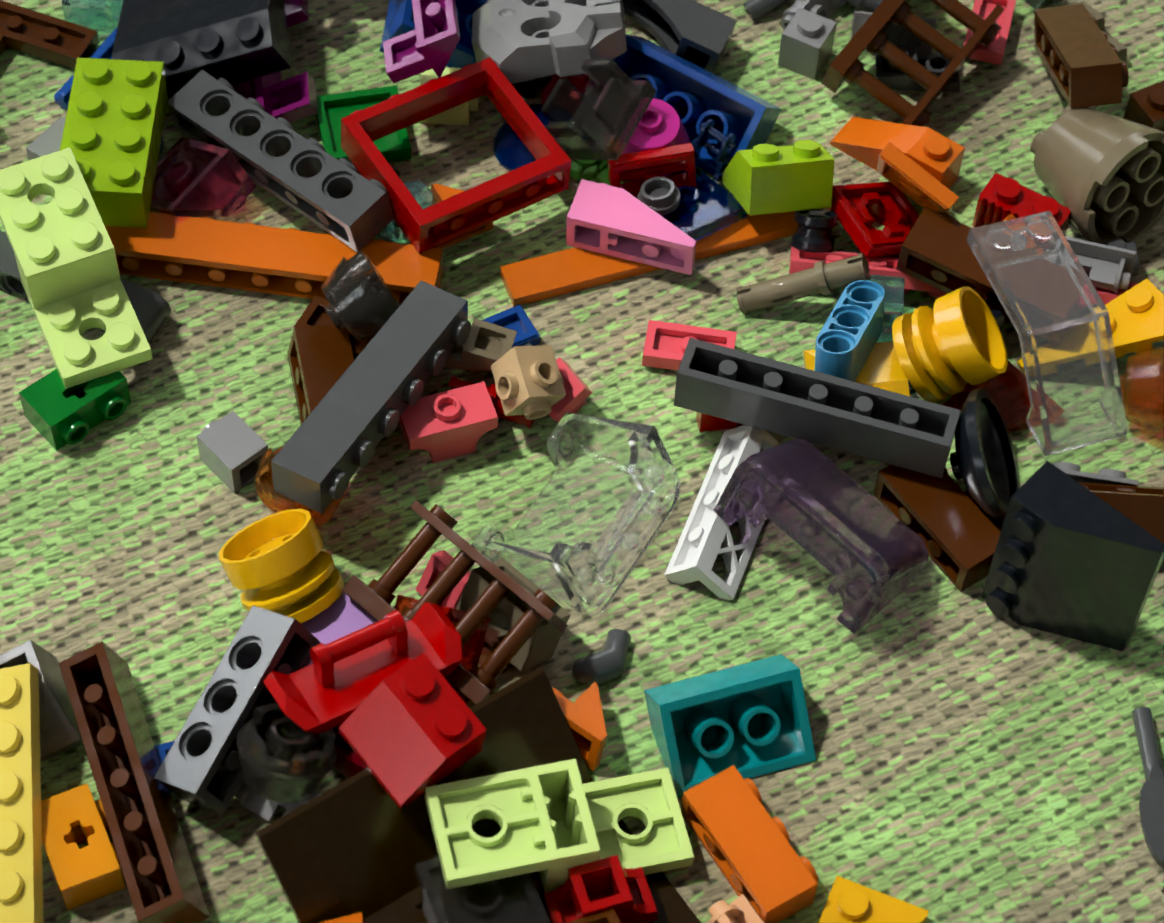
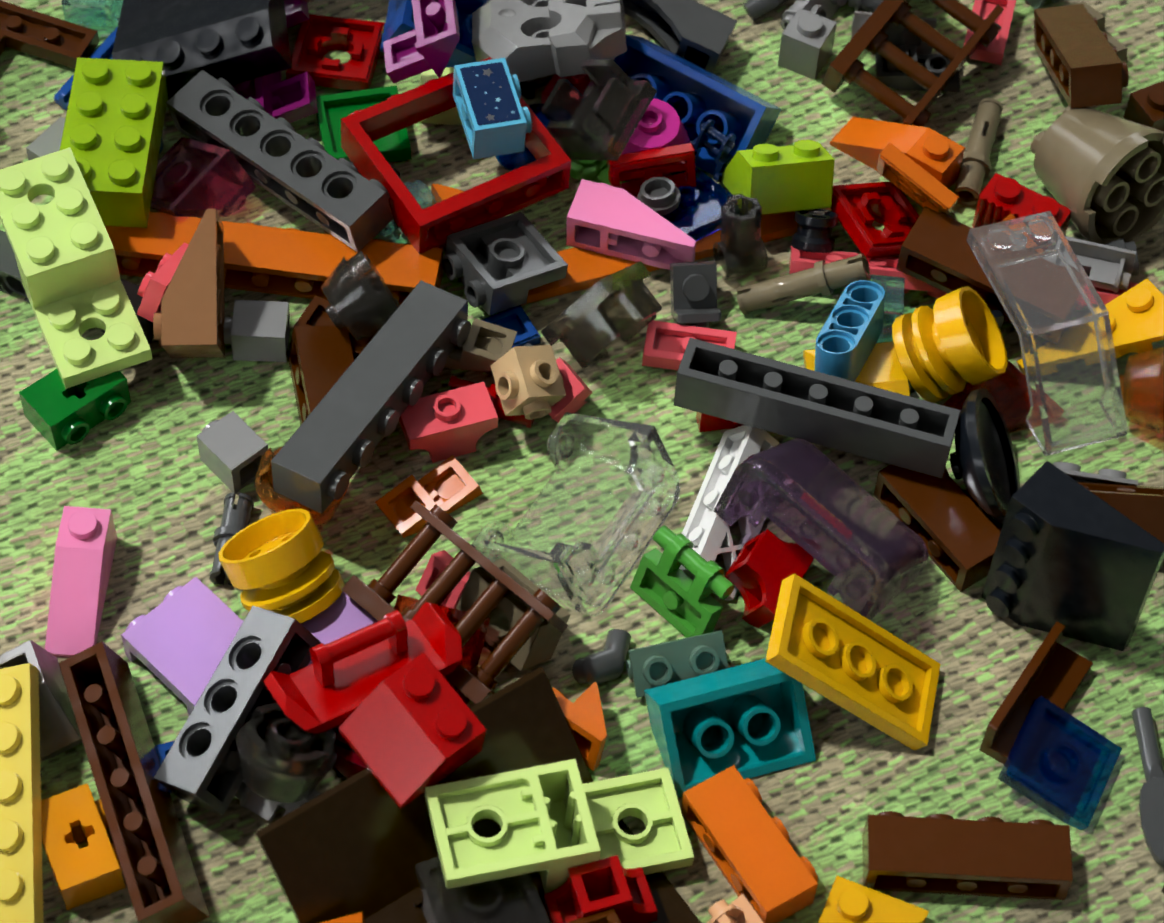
none -> bright pink slope [45,506,117,658]
none -> lavender panel [121,577,243,715]
none -> coral plate [137,242,189,323]
none -> medium nougat slope [153,209,225,358]
none -> dark grey pin [209,492,254,585]
none -> light grey brick [224,299,290,362]
none -> red piece [286,14,385,91]
none -> orange slope [375,455,483,538]
none -> dark grey plate [442,212,568,316]
none -> brick [453,58,532,160]
none -> clear smoke panel [540,261,662,369]
none -> sand green hinge [625,630,728,698]
none -> bright green plate [630,525,735,638]
none -> dark grey bracket [670,261,721,328]
none -> clear smoke piece [713,194,768,280]
none -> red brick [725,529,821,628]
none -> yellow plate [765,573,941,751]
none -> reddish brown brick [862,811,1073,901]
none -> dark tan pin [954,98,1003,206]
none -> reddish brown panel [980,621,1093,775]
none -> clear blue plate [998,696,1122,830]

